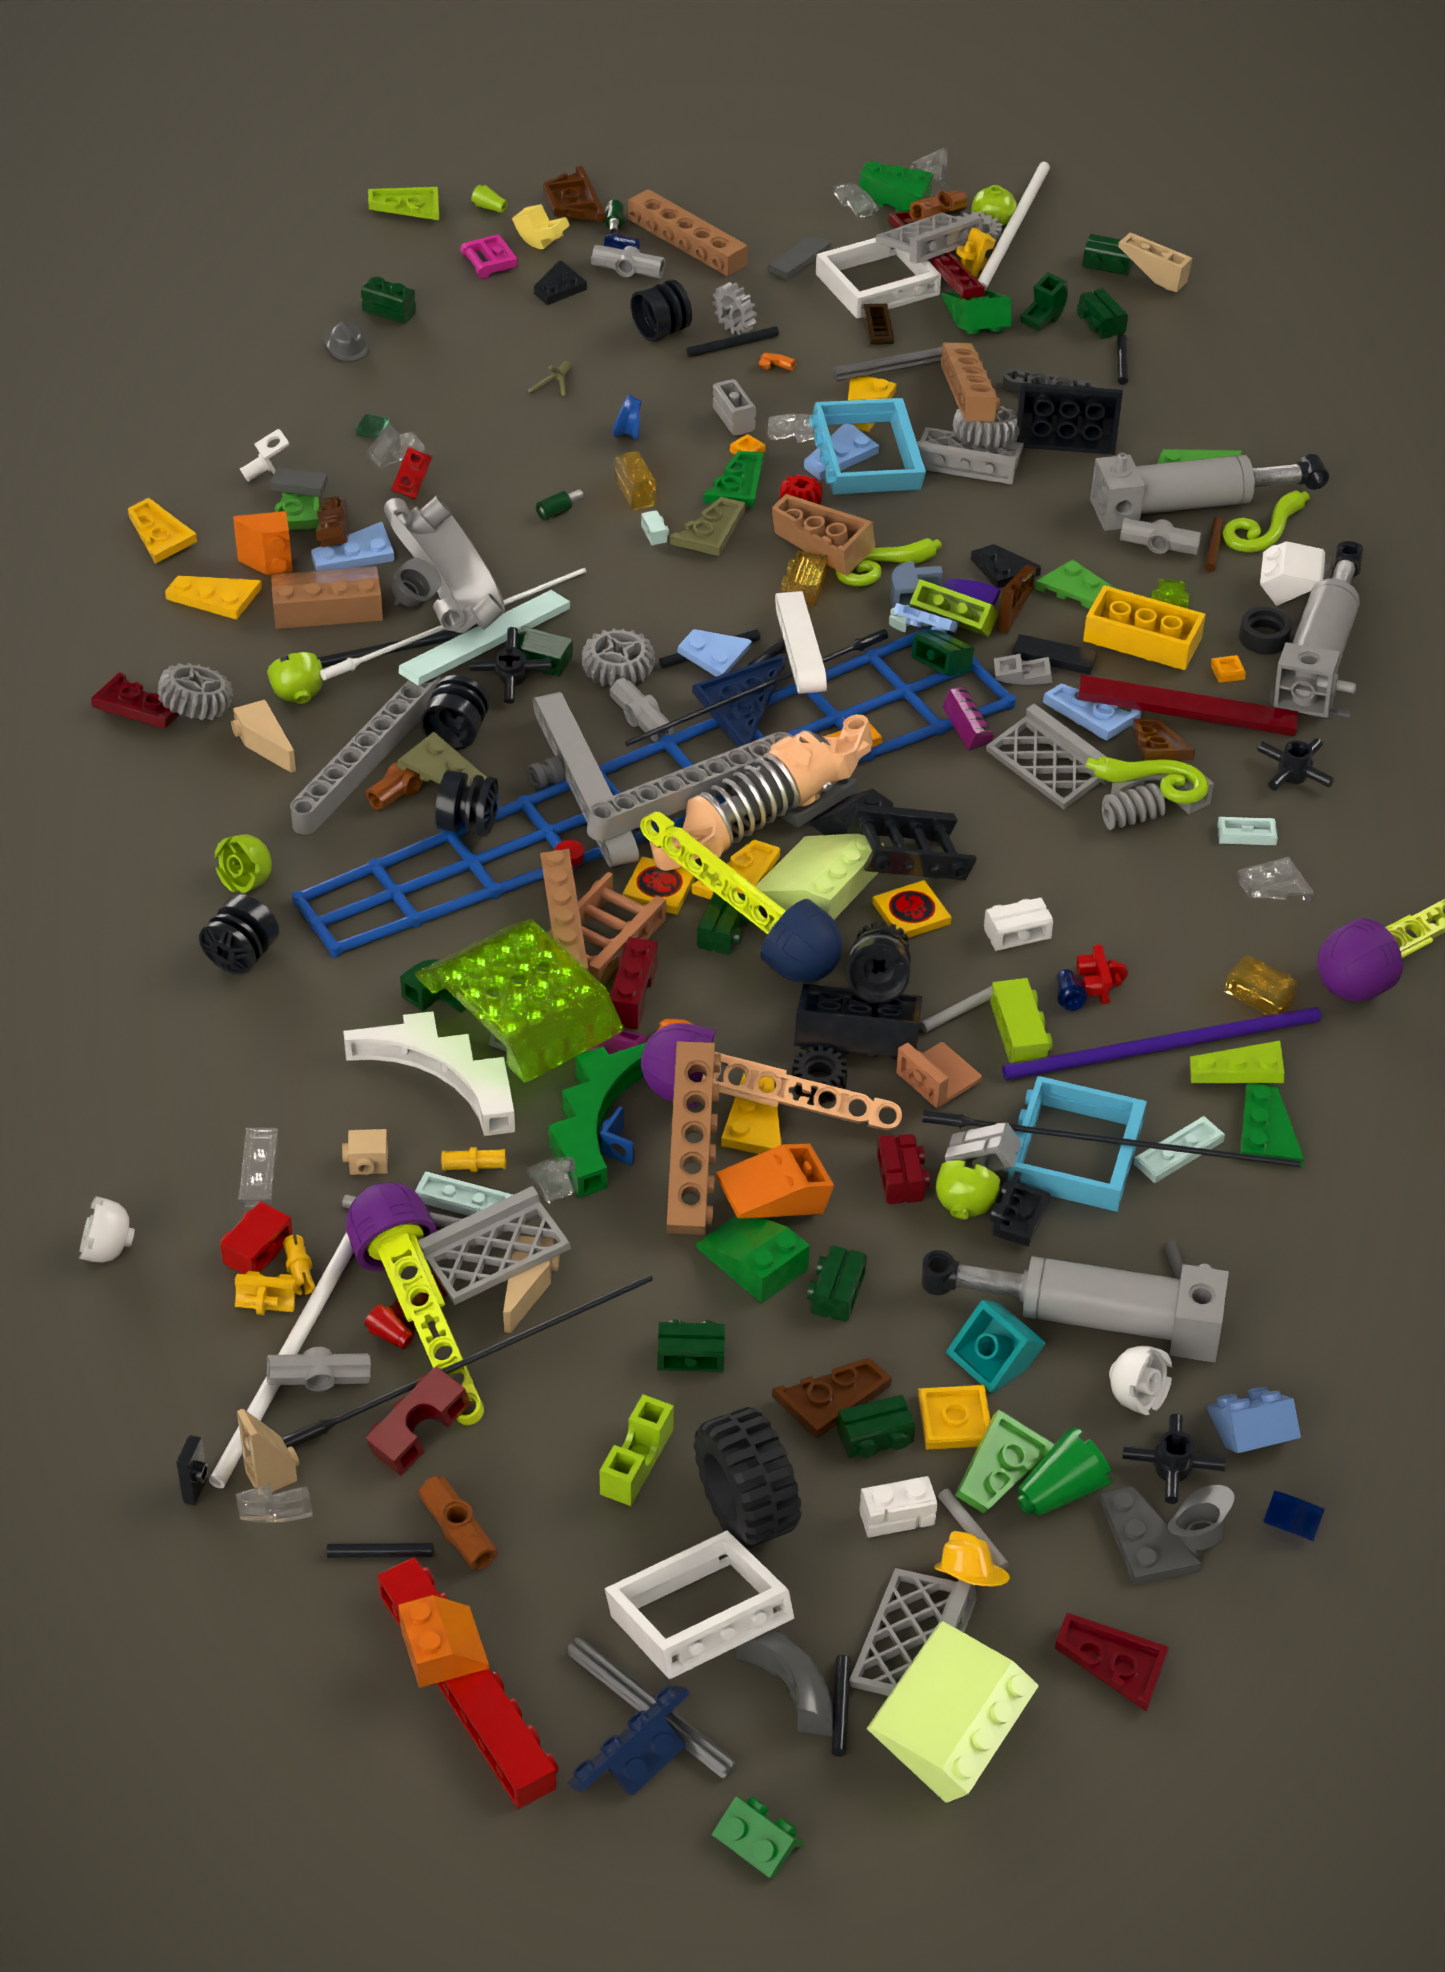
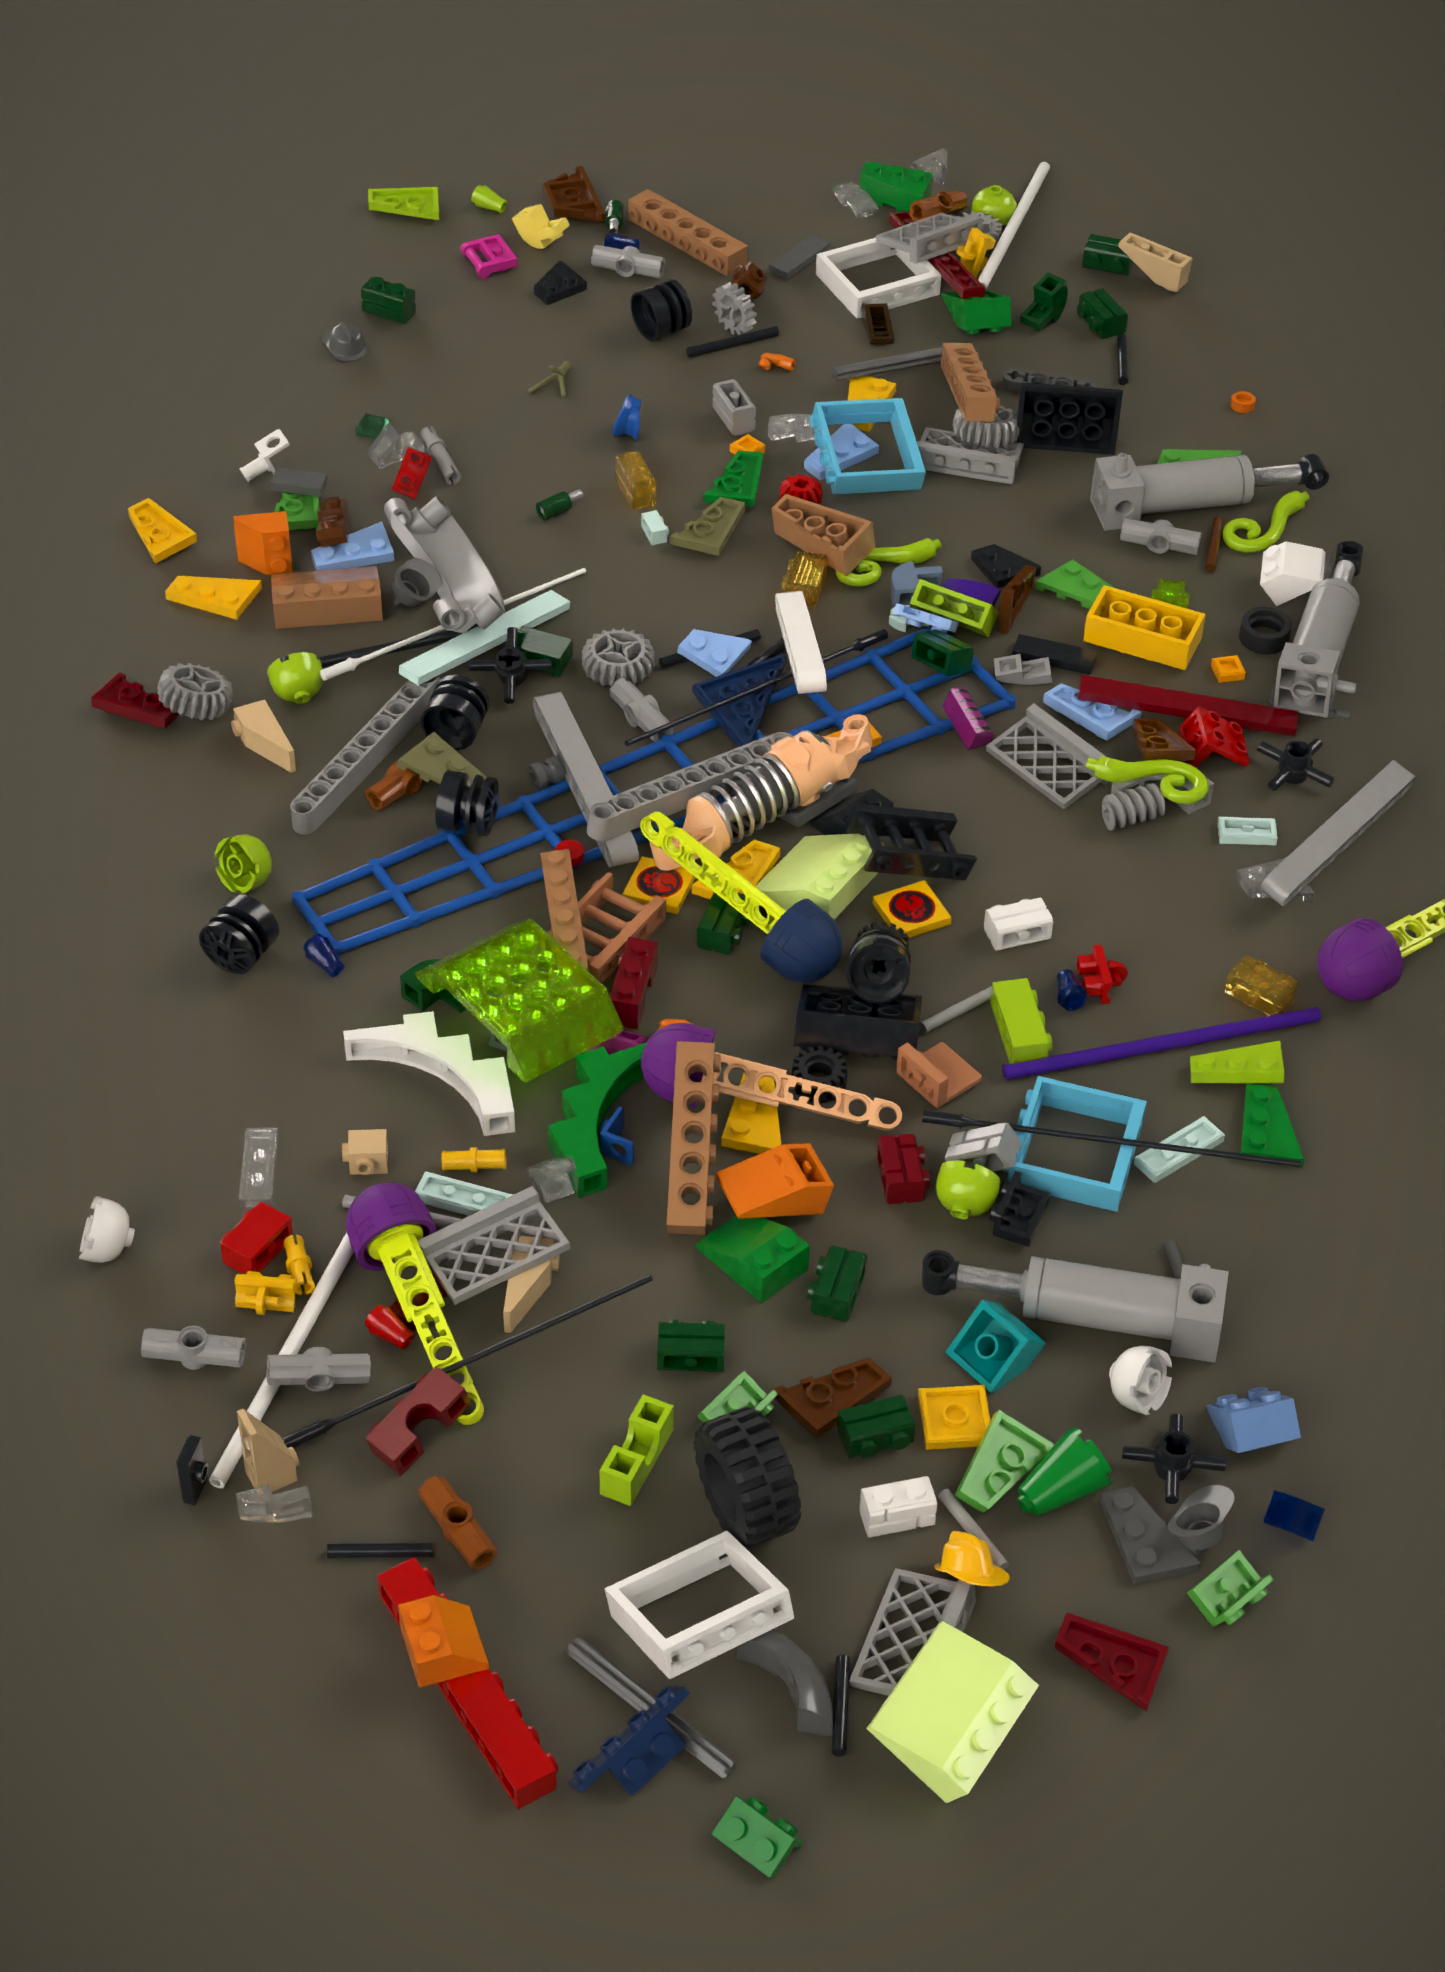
none -> light grey piece [141,1326,246,1370]
none -> clear blue cone [303,934,345,977]
none -> light grey pin [420,426,461,485]
none -> bright green bracket [697,1371,778,1423]
none -> reddish brown brick [731,261,767,300]
none -> red bracket [1178,706,1250,767]
none -> bright green bracket [1187,1550,1274,1627]
none -> orange tile [1230,391,1256,413]
none -> light grey beam [1260,760,1416,907]

